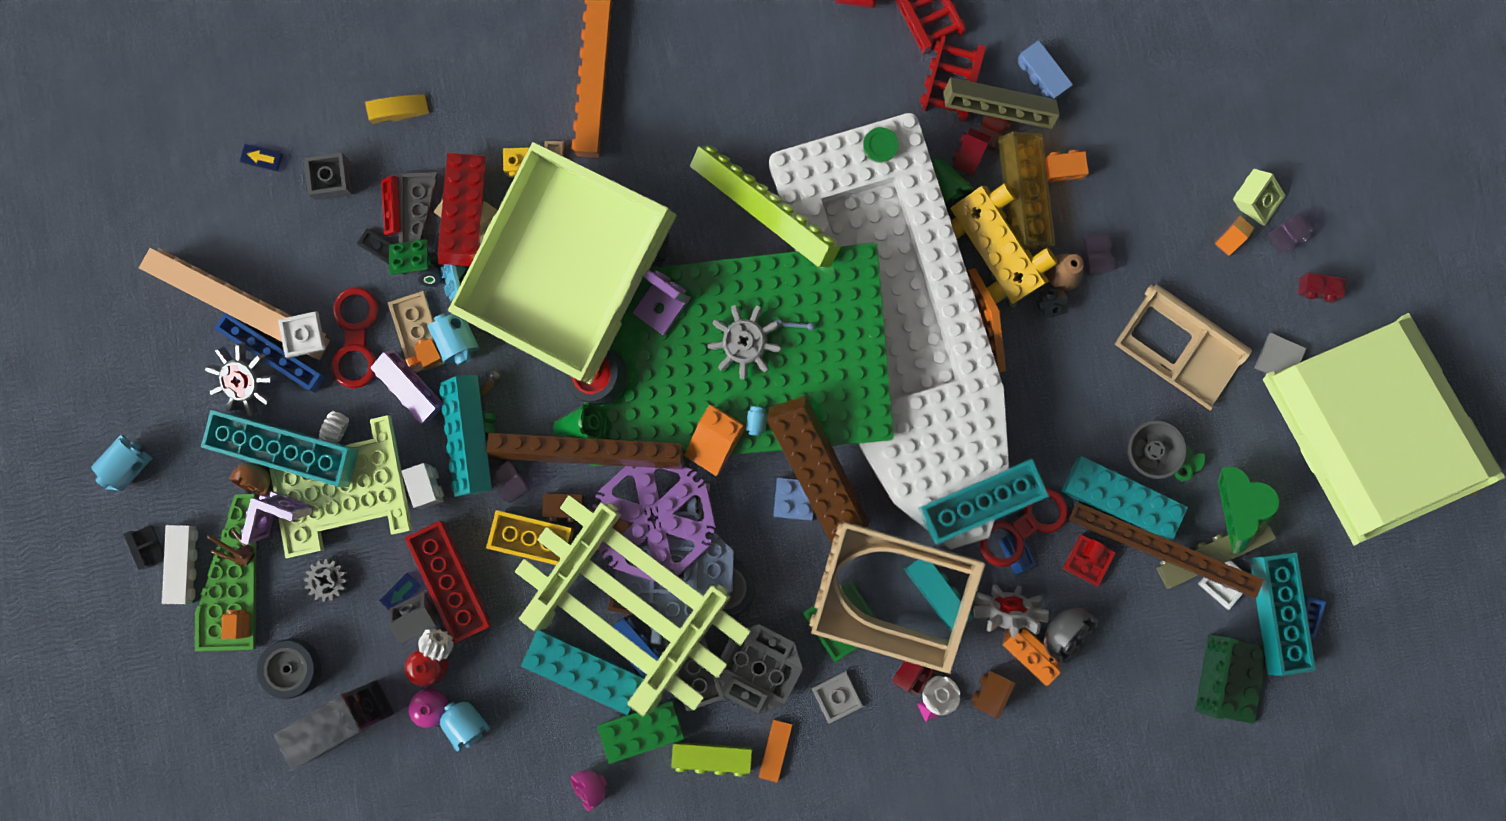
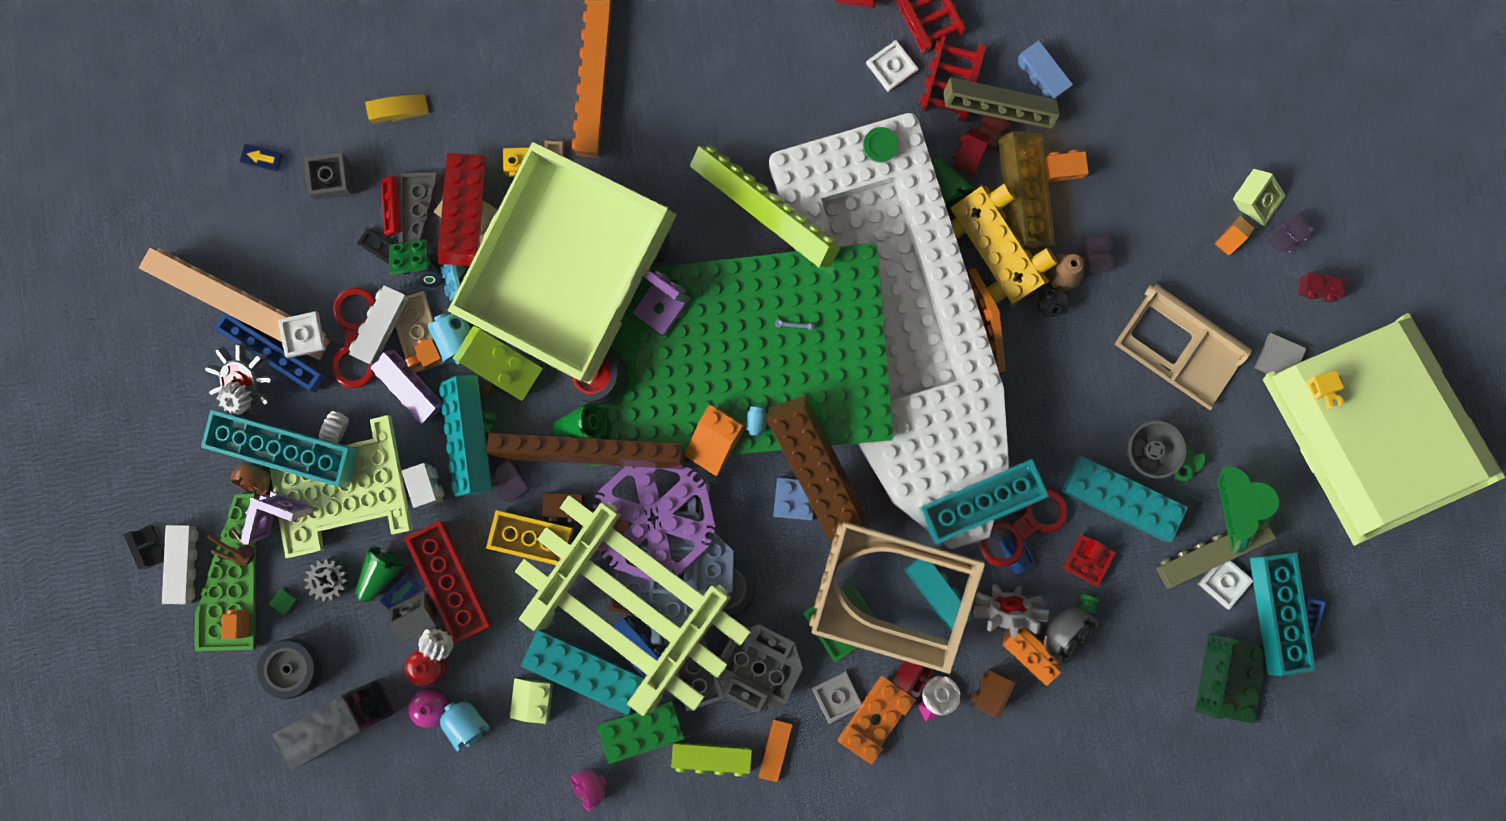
medium azure cylinder [91,434,153,491] -> none
light grey gear [708,305,783,379] -> none
reddish brown plate [1069,502,1264,599] -> none
none -> white gear [217,381,253,415]
none -> green tile [269,588,298,616]
none -> white brick [349,285,409,365]
none -> green cone [355,546,404,602]
none -> lime brick [453,326,543,401]
none -> yellowish green slope [510,678,553,724]
none -> orange piece [837,675,916,765]
none -> white tile [866,40,919,93]
none -> green wheel [1078,594,1100,614]
none -> yellow brick [1307,370,1344,409]

